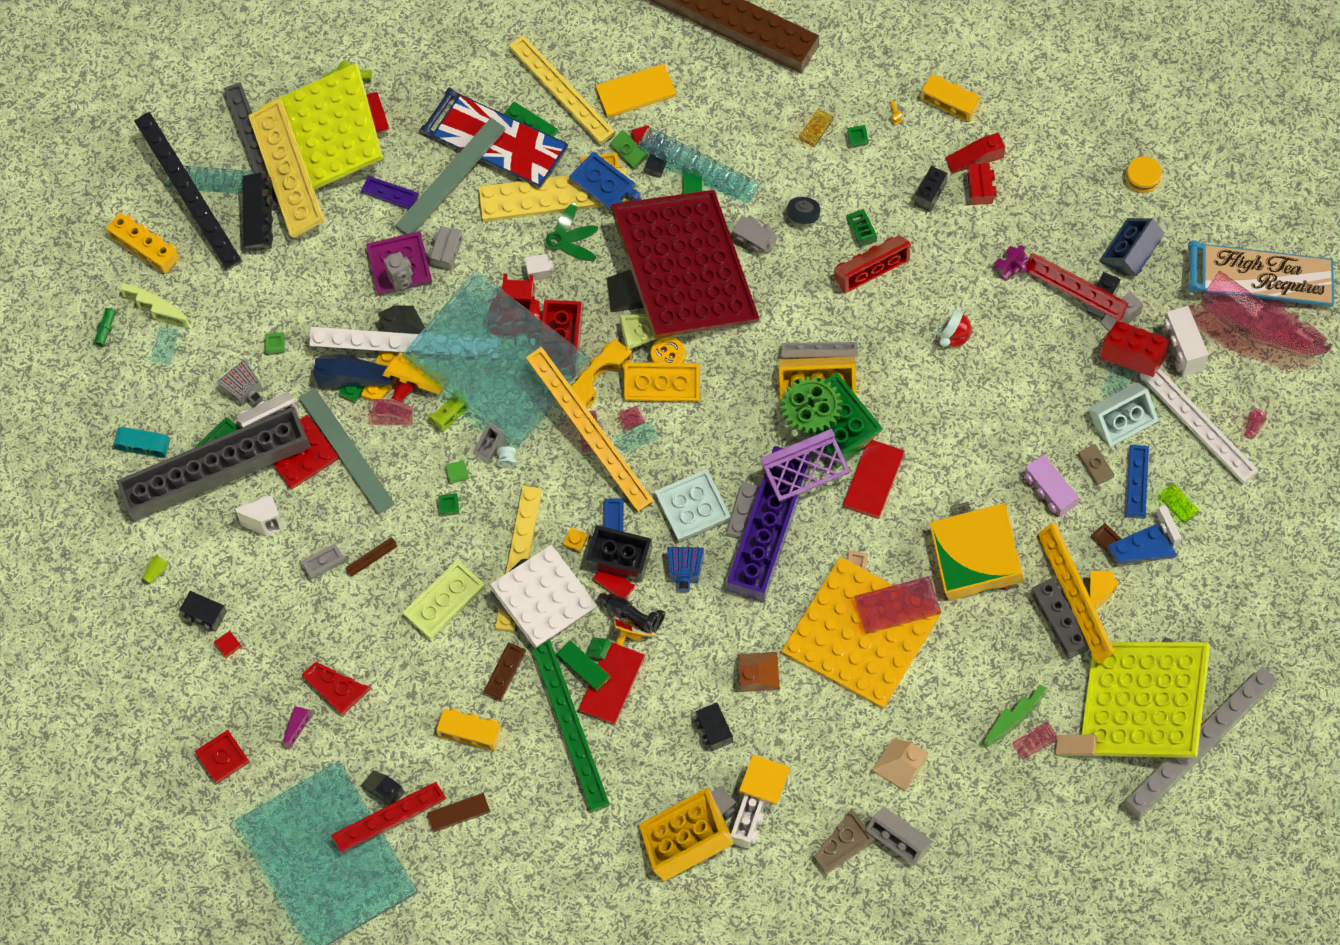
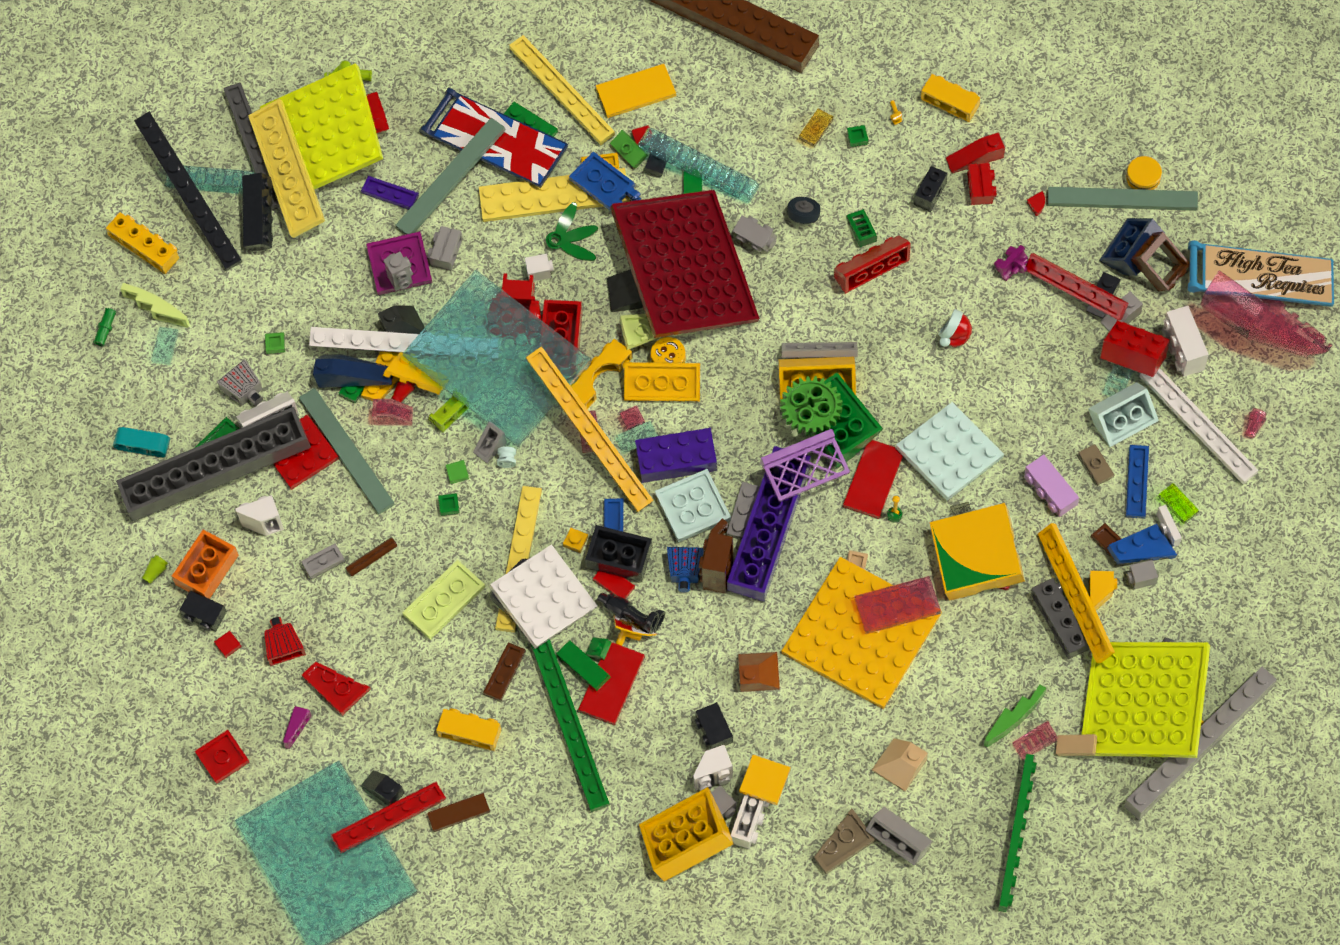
none -> orange brick [171,529,239,599]
none -> red torso [264,617,306,666]
none -> dark purple brick [635,428,717,483]
none -> white slope [693,745,733,791]
none -> reddish brown brick [699,533,734,594]
none -> reddish brown tile [710,518,728,535]
none -> green hinge [887,496,903,523]
none -> light aqua plate [895,402,1004,501]
none -> green plate [998,754,1037,912]
none -> red tile [1026,191,1045,216]
none -> sand green tile [1048,187,1198,211]
none -> light grey brick [1126,560,1158,589]
none -> reddish brown window [1131,232,1190,291]

